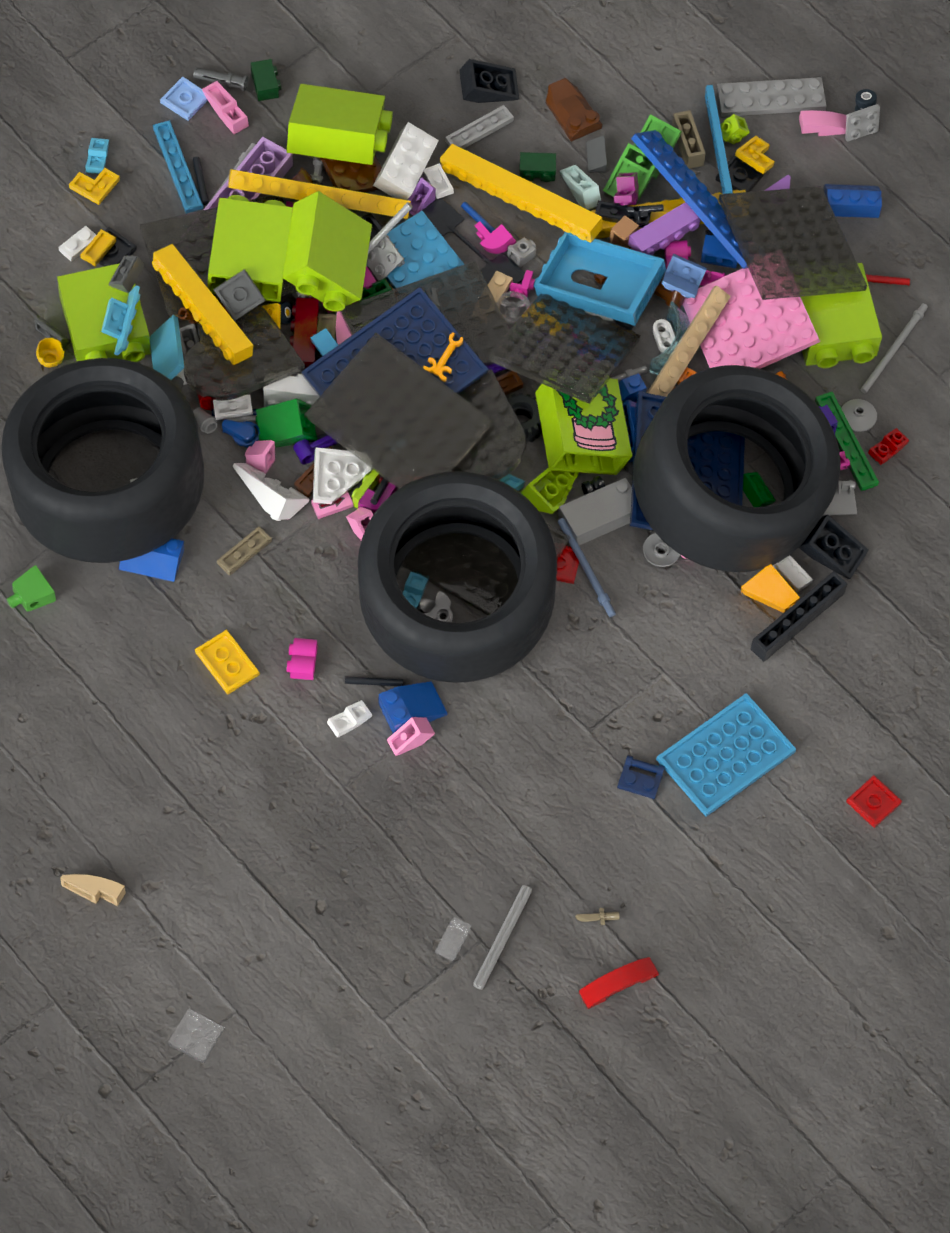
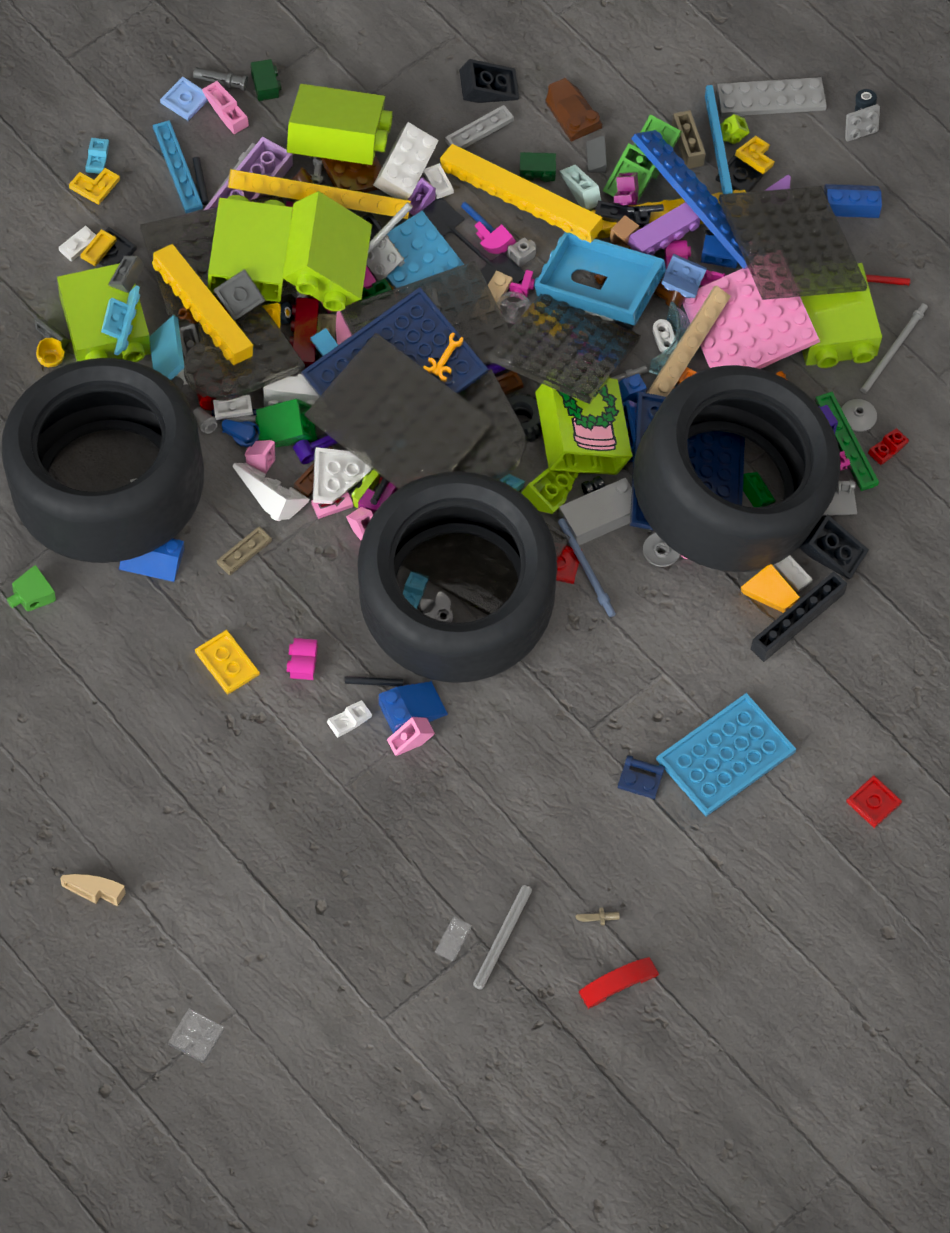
bright pink slope [799,110,846,136] -> none

